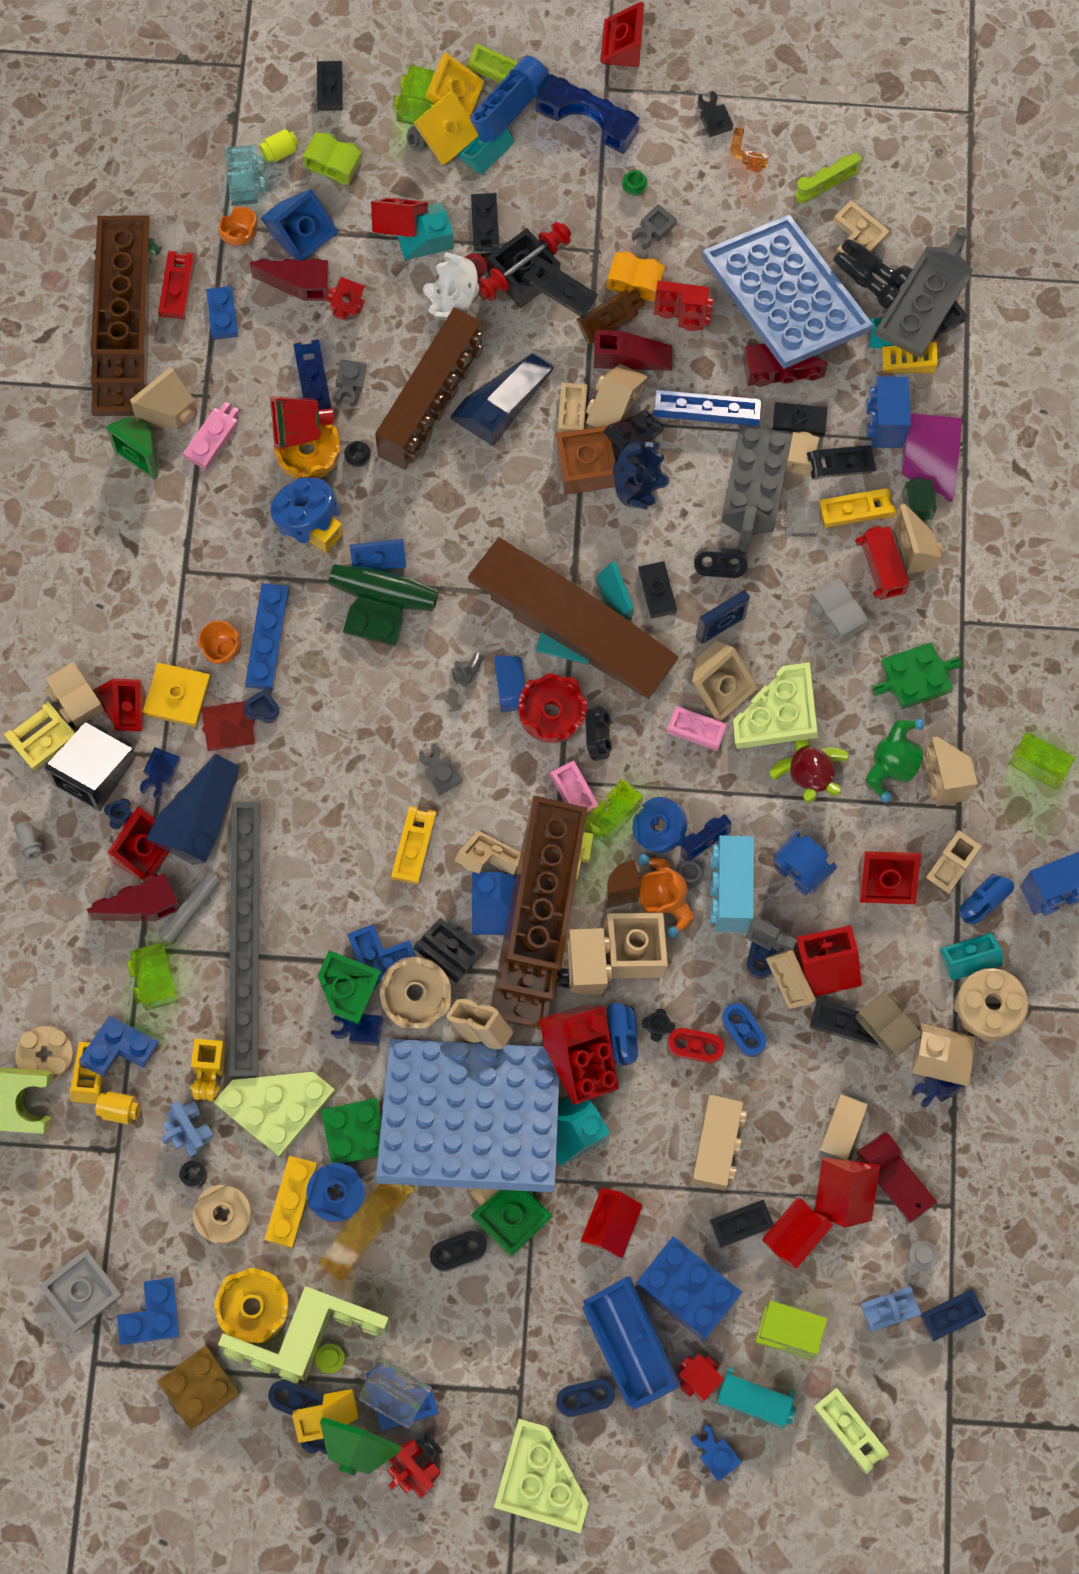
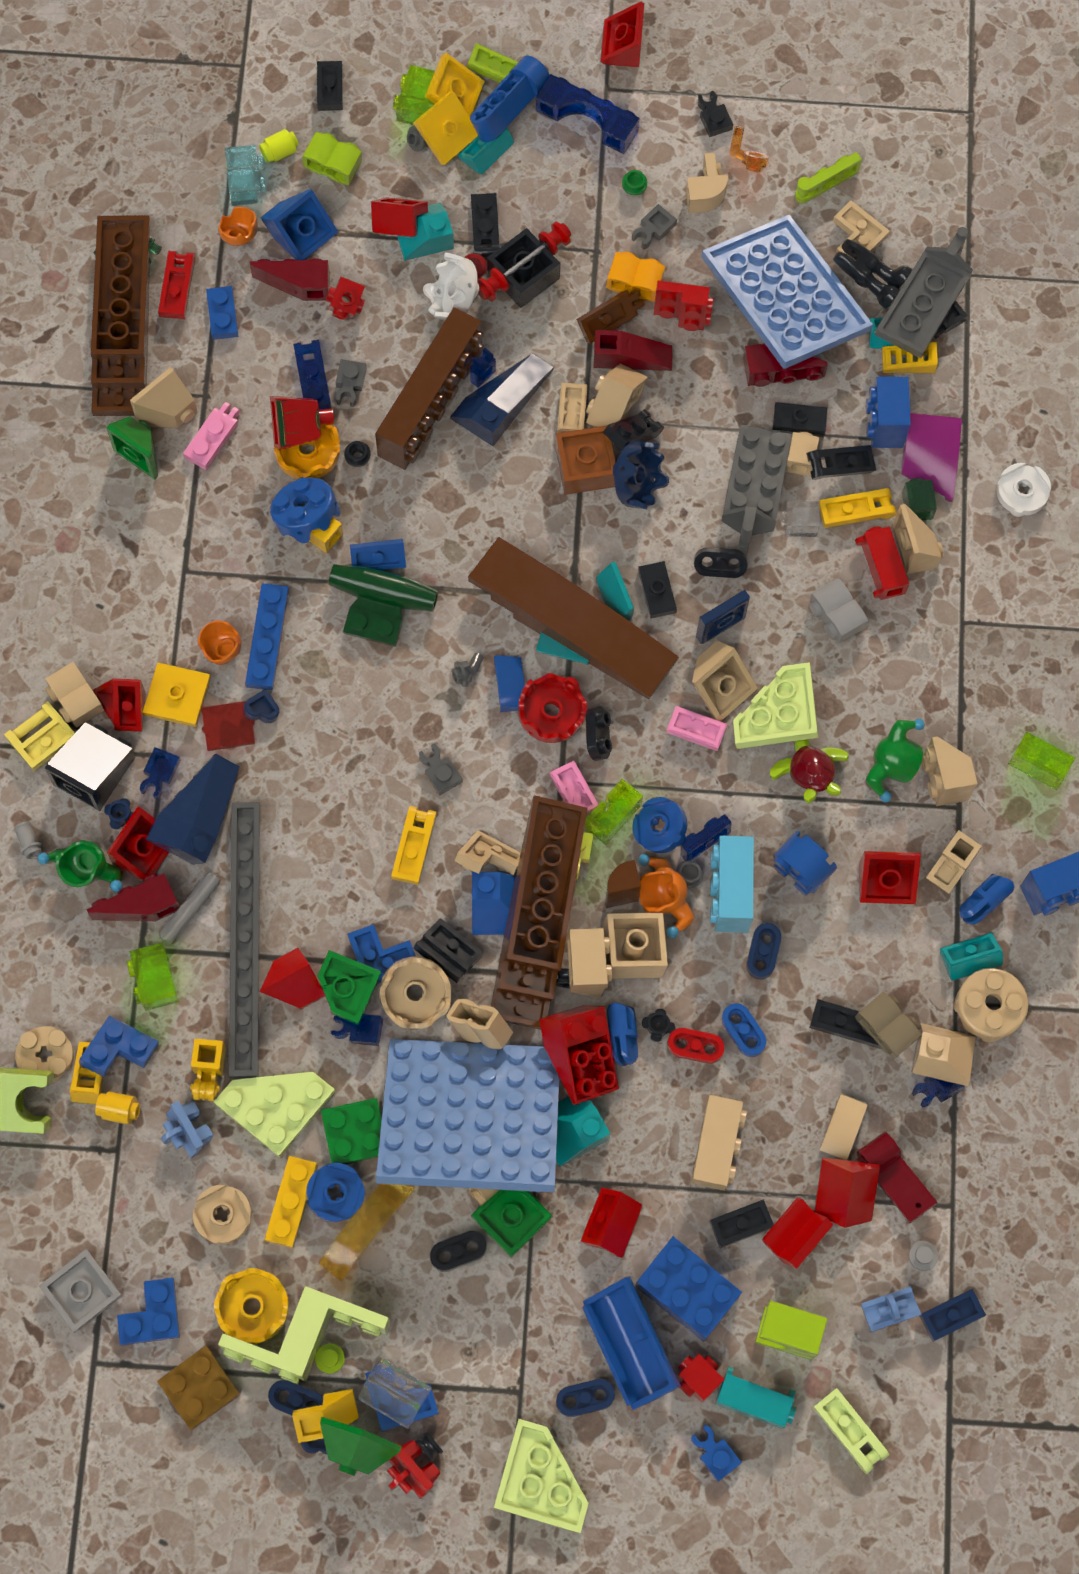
black bush [179,1161,207,1189] -> none
black plate [522,257,598,319] -> none
plate [654,390,761,426] -> none
dark grey plate [745,917,797,953] -> none
tan plate [766,949,815,1009] -> none
red slope [794,925,862,997] -> none
green plate [872,642,961,709] -> none
none -> green piece [37,840,123,892]
none -> red slope [259,948,325,1010]
none -> clear blue plate [470,348,496,388]
none -> tan brick [686,153,728,213]
none -> white plate [996,463,1051,517]

